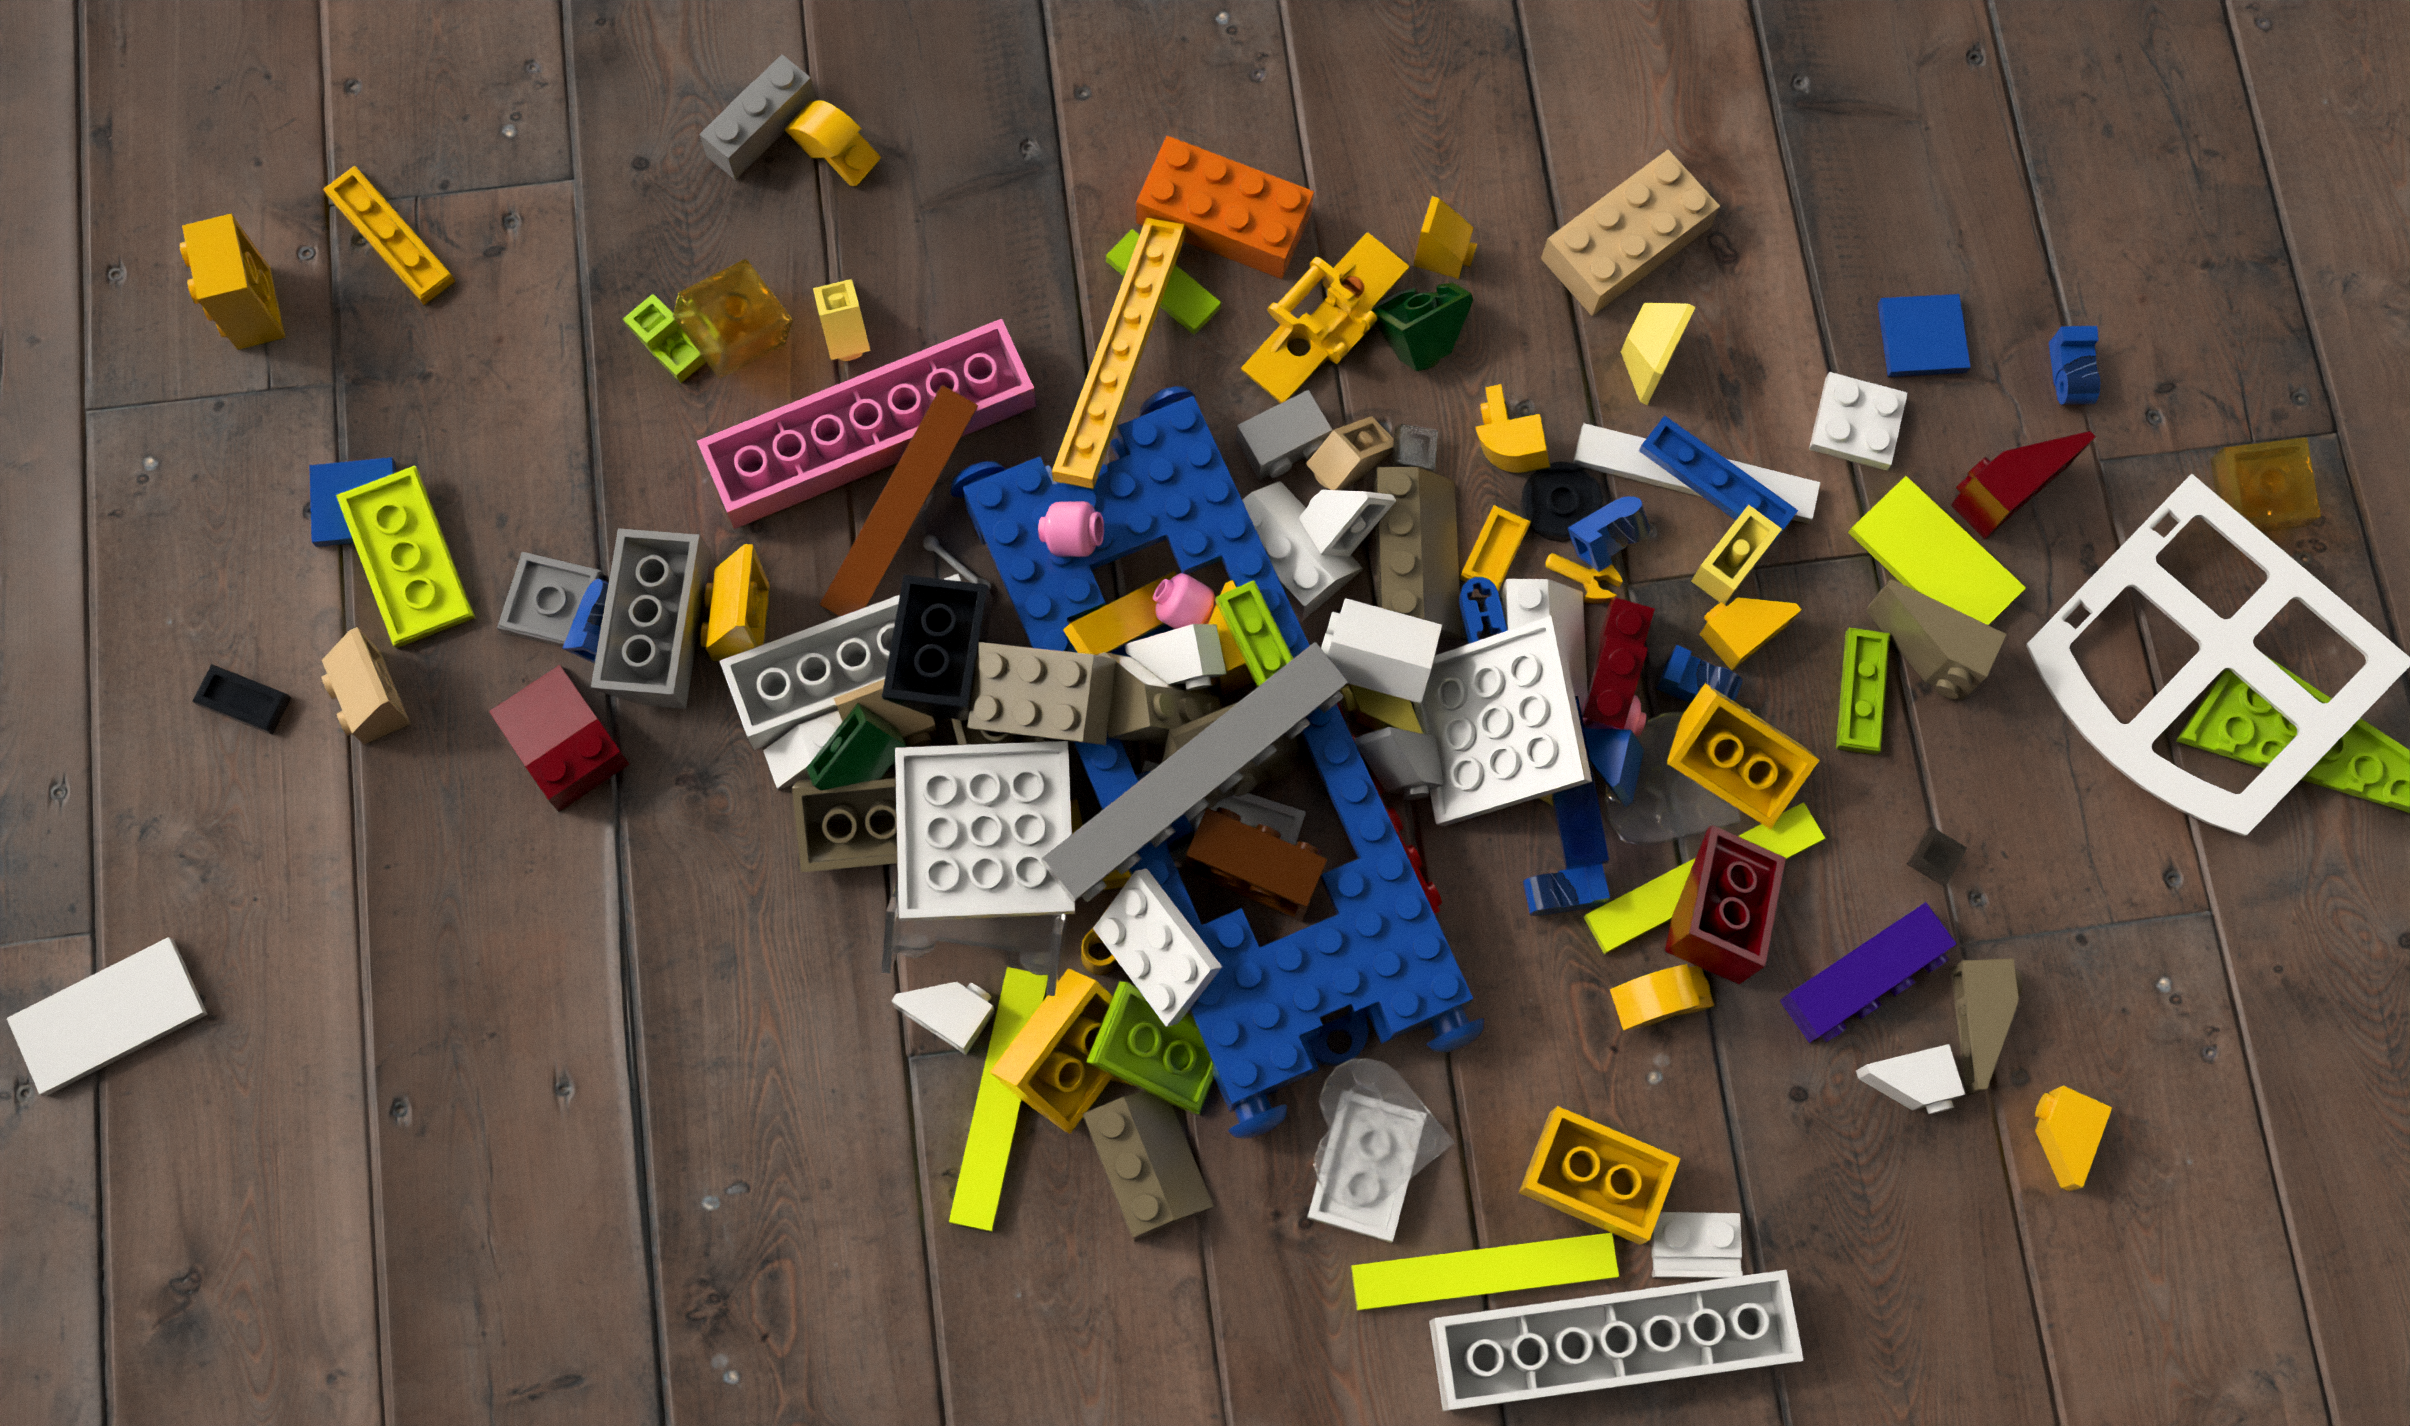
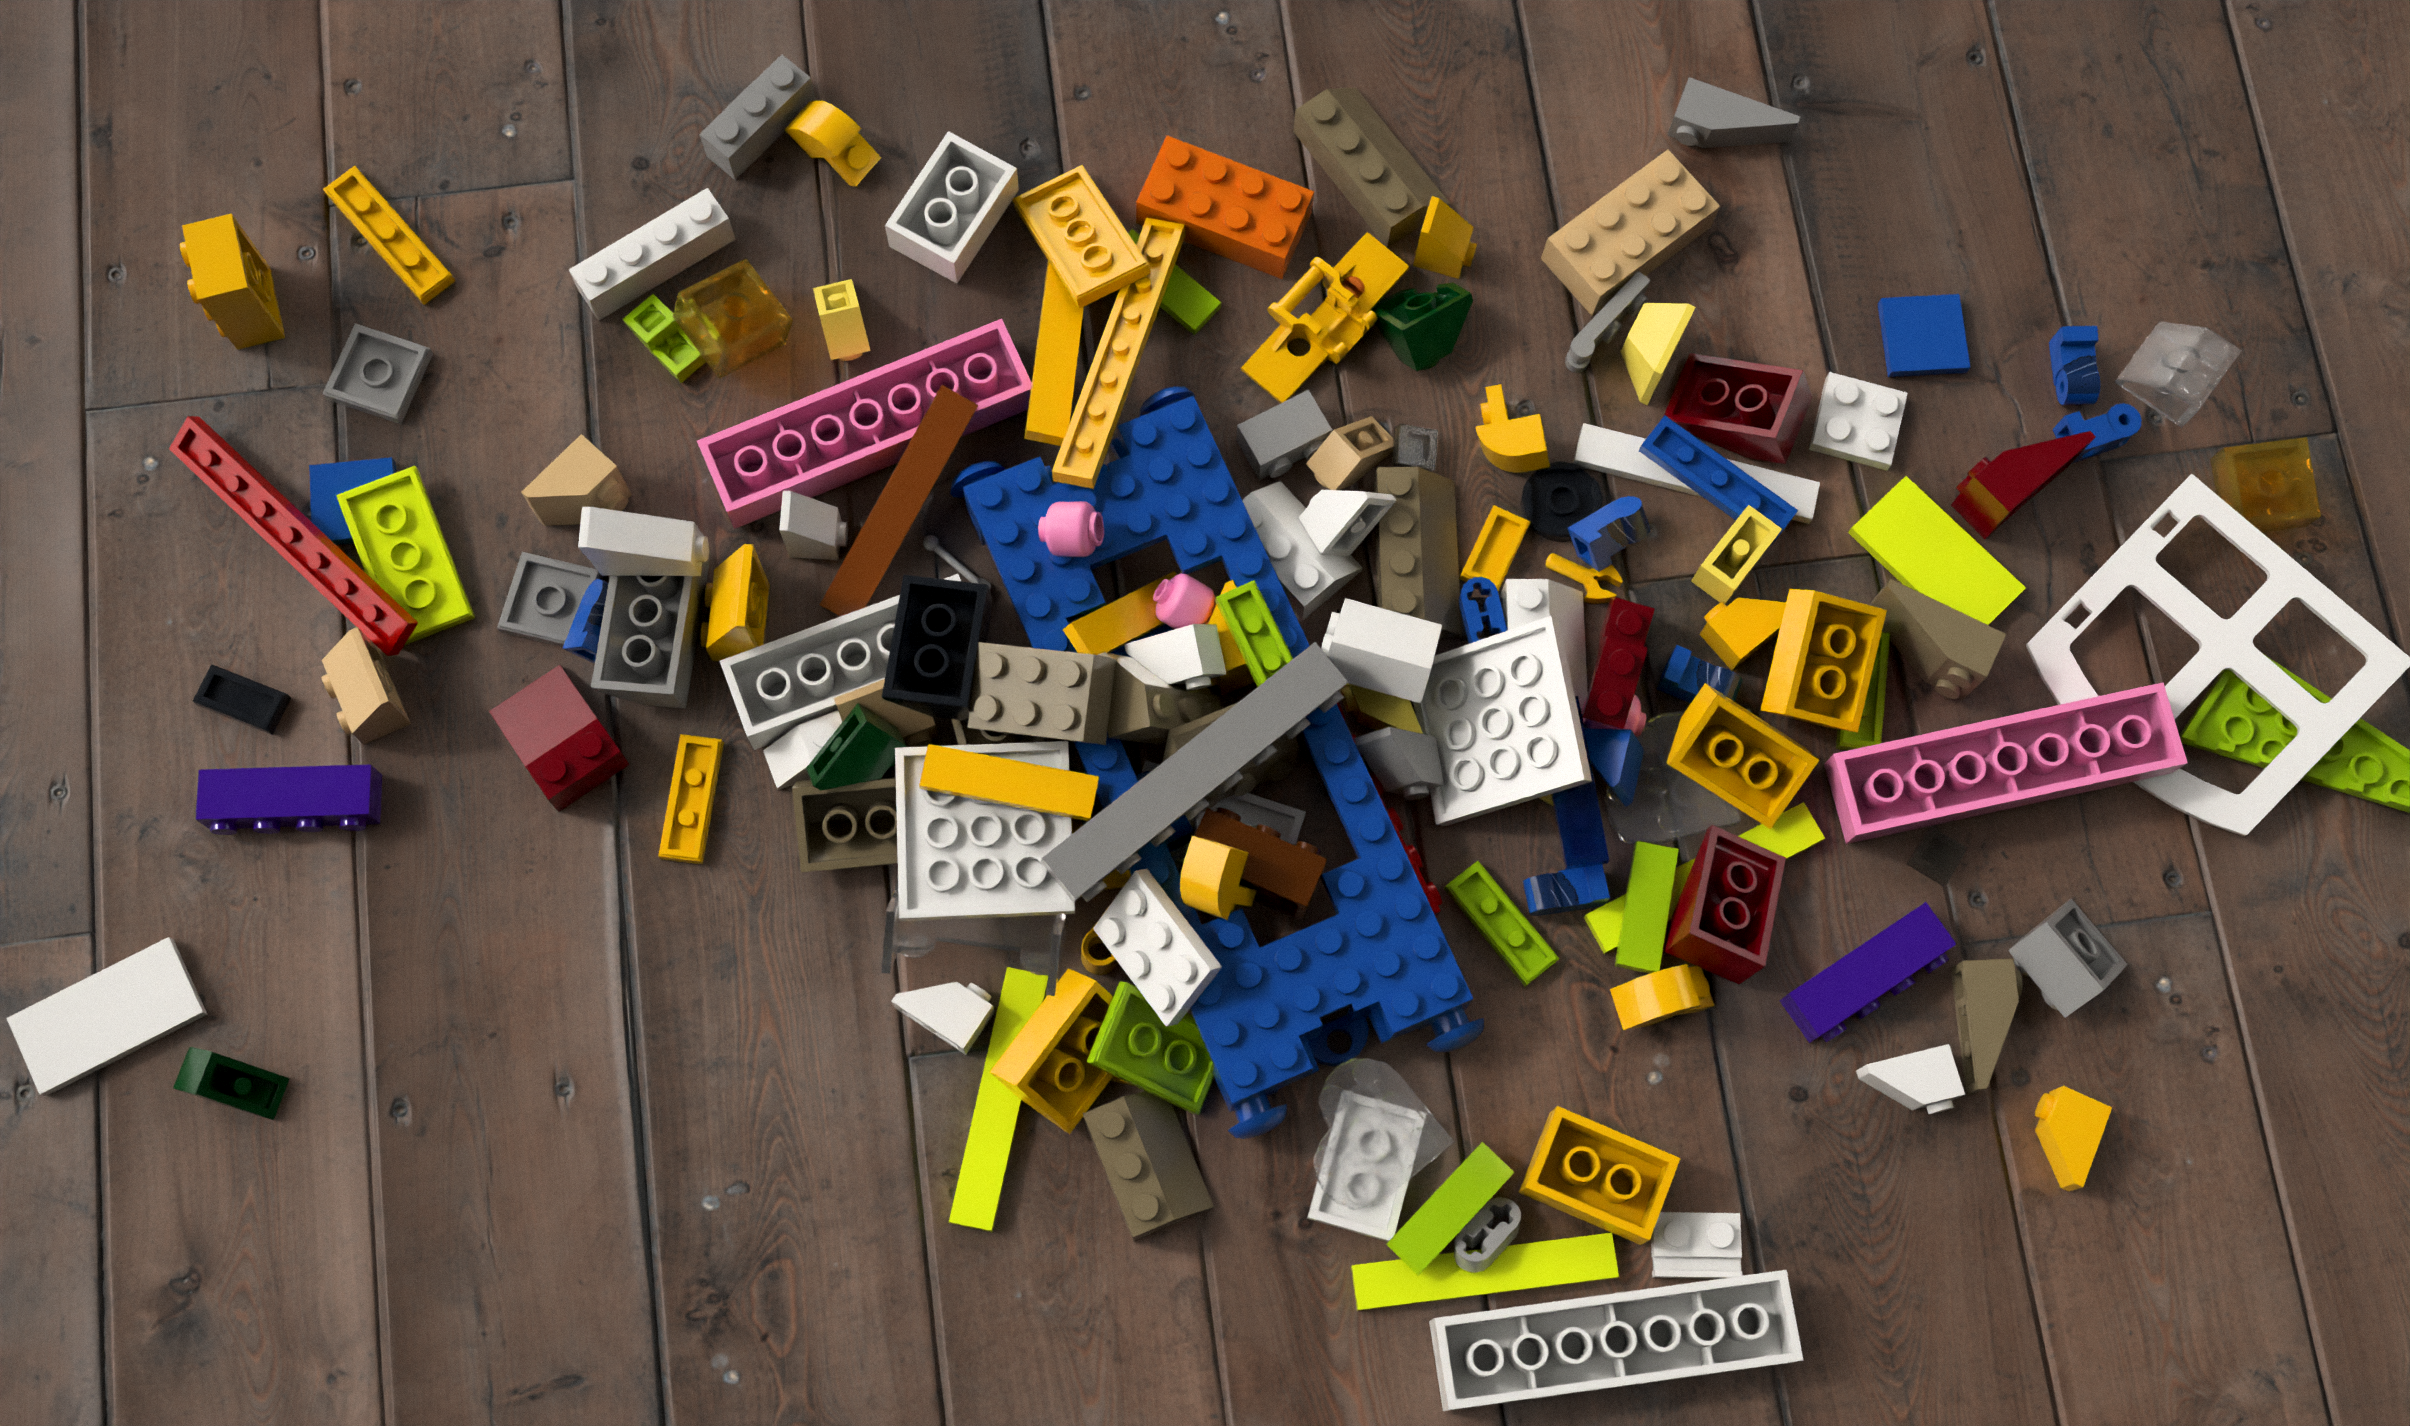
none -> red plate [169,416,418,656]
none -> dark green slope [173,1047,290,1120]
none -> dark purple brick [196,764,382,835]
none -> light grey tile [322,323,433,424]
none -> tan slope [521,434,632,526]
none -> white brick [569,188,735,320]
none -> white slope [578,507,709,576]
none -> yellow tile [658,734,724,865]
none -> white slope [779,491,848,560]
none -> white brick [885,131,1019,283]
none -> yellow tile [919,744,1099,821]
none -> yellow tile [1012,165,1151,309]
none -> yellow tile [1024,261,1084,446]
none -> yellow brick [1180,836,1257,920]
none -> dark tan slope [1293,88,1450,248]
none -> lime slope [1386,1142,1514,1275]
none -> lime tile [1444,860,1560,987]
none -> light grey beam [1454,1197,1521,1273]
none -> light grey plate [1565,271,1651,373]
none -> lime tile [1615,841,1679,973]
none -> dark red slope [1663,353,1813,464]
none -> light grey slope [1667,77,1800,148]
none -> yellow brick [1760,589,1887,733]
none -> bright pink brick [1824,682,2188,844]
none -> light grey slope [2008,899,2128,1018]
none -> blue leg [2052,403,2142,464]
none -> clear slope [2115,321,2242,428]

